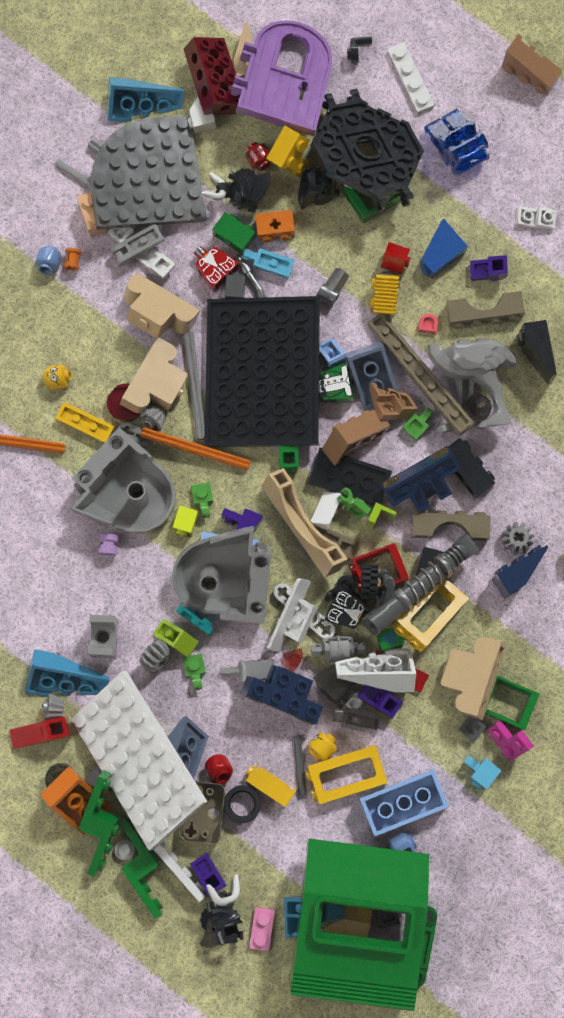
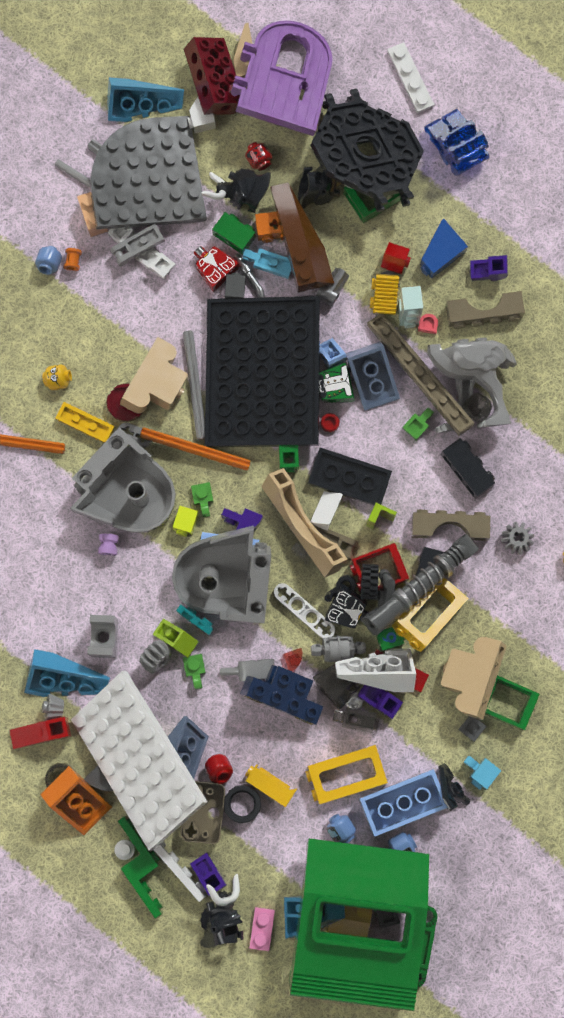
green bracket [79,770,120,877] -> none
tan brick [124,272,200,338] -> none
light grey piece [140,406,166,432] -> none
yellow brick [266,126,311,178] -> none
white bracket [267,578,318,652] -> none
dark grey bar [293,736,306,796] -> none
yellow head [308,732,337,762] -> none
medium nougat wedge [322,409,390,466] -> none
bright green plate [337,487,371,520] -> none
black plate [347,36,372,64] -> none
medium nougat slope [370,383,417,420] -> none
dark blue piece [380,446,461,513] -> none
dark pink plate [486,720,534,761] -> none
dark blue slope [492,545,548,598] -> none
medium nougat wedge [502,34,562,95] -> none
white slope [515,206,557,229] -> none
black slope [516,320,557,384] -> none
none -> reddish brown wedge [270,183,334,293]
none -> red tile [321,413,340,433]
none -> medium blue head [326,814,356,843]
none -> light aqua arch [397,286,423,328]
none -> black piece [438,763,470,811]

